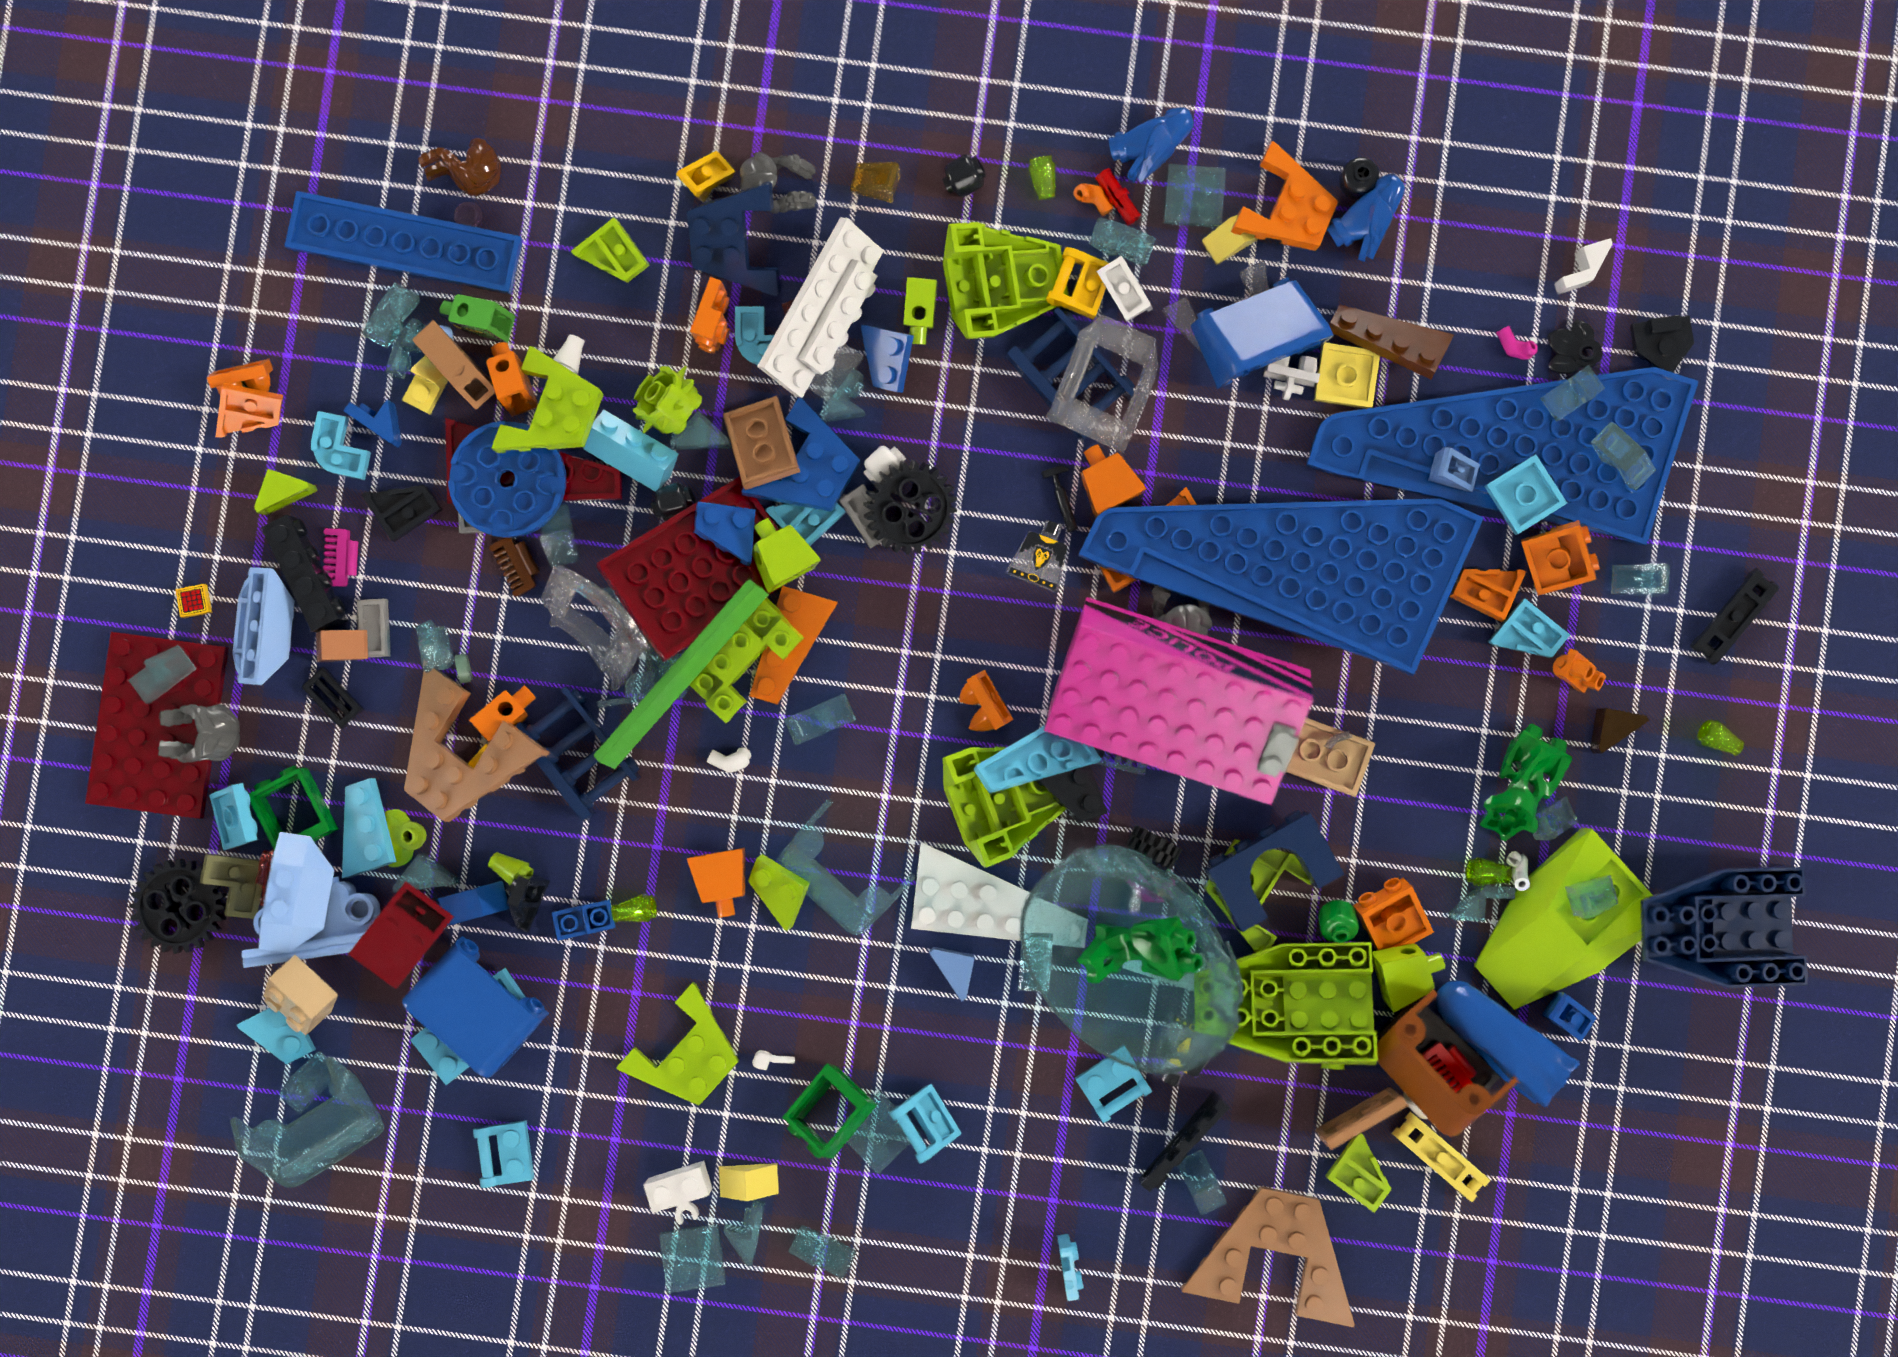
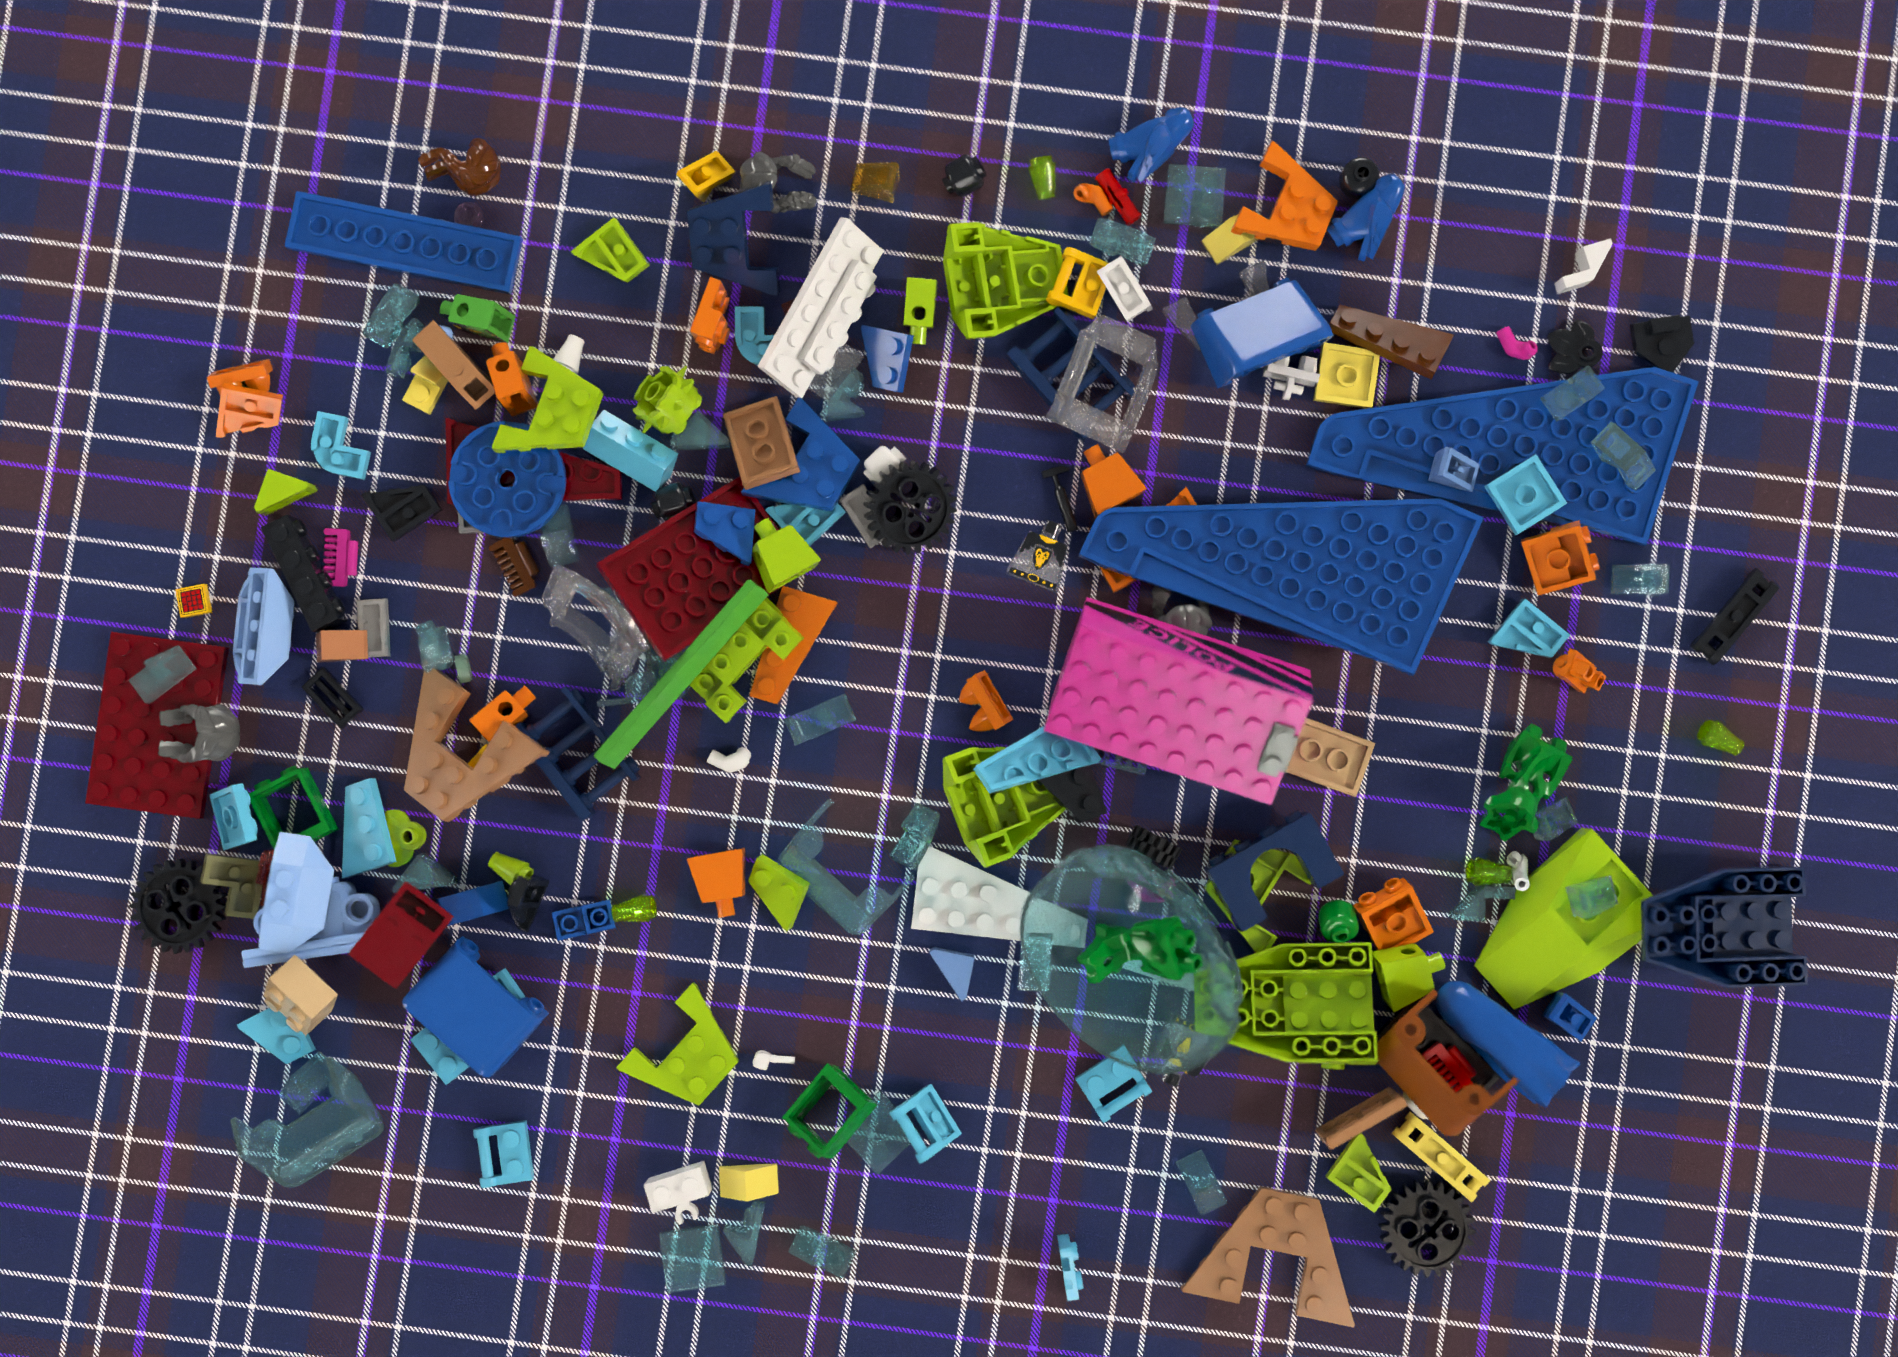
blue slope [344,399,402,448] -> none
black wing [1138,1090,1230,1192] -> none
light grey leg [1325,731,1352,749] -> none
orange wing [1449,569,1526,622] -> none
dark brown slope [1590,708,1650,754] -> none
none -> clear light blue slope [889,803,940,870]
none -> black gear [1378,1179,1476,1278]

